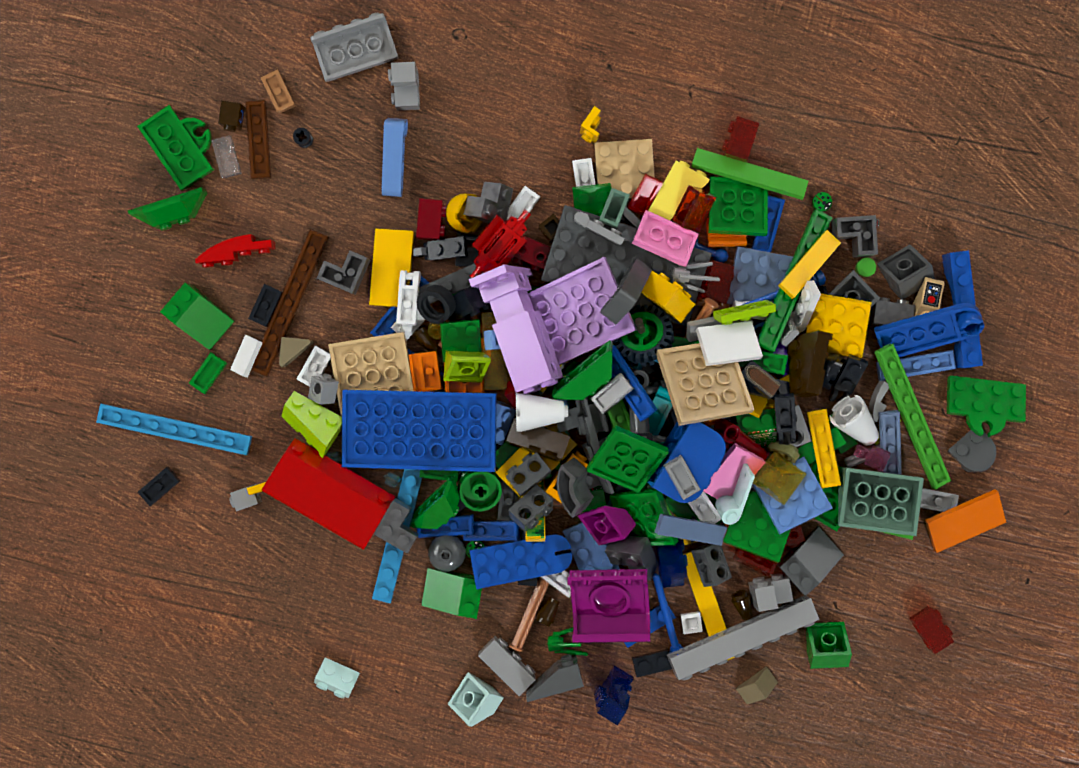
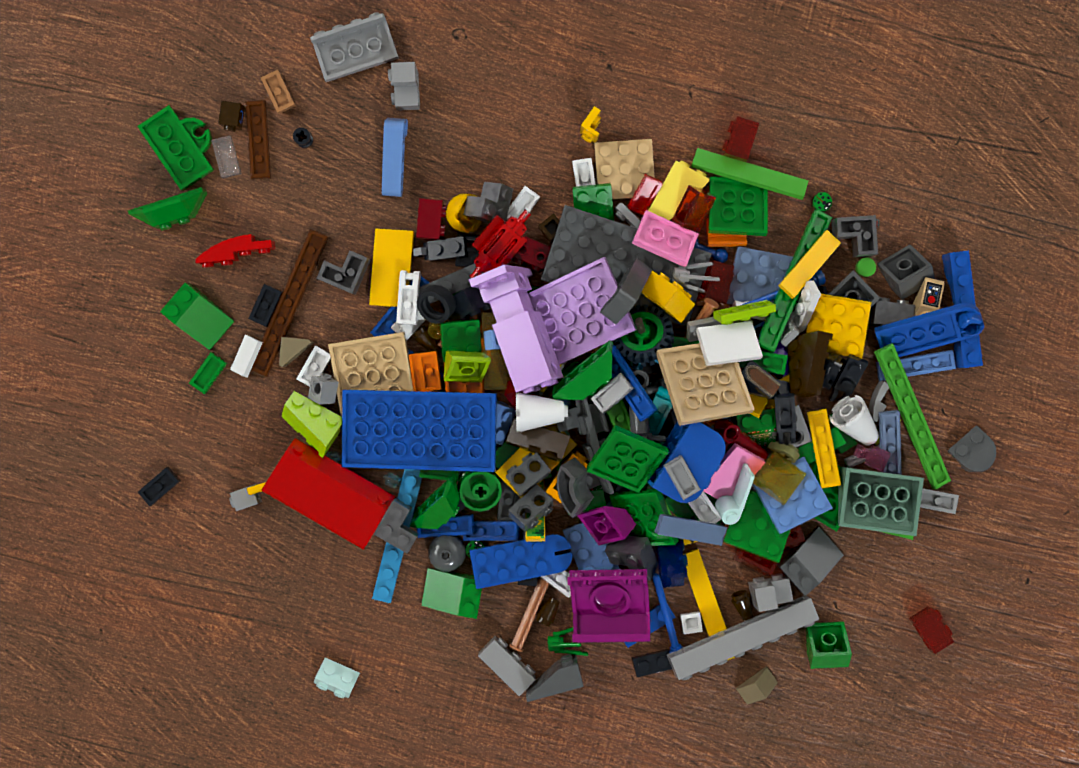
dark azure plate [96,404,252,455] -> none
light aqua slope [448,672,504,727] -> none
light grey hinge [573,211,625,245] -> none
clear blue wedge [594,665,634,726] -> none
sand green slope [599,188,630,228] -> none
dark grey brick [691,543,732,587] -> none
blue tile [751,195,785,253] -> none
orange tile [925,489,1006,553] -> none
green plate [947,375,1026,437] -> none

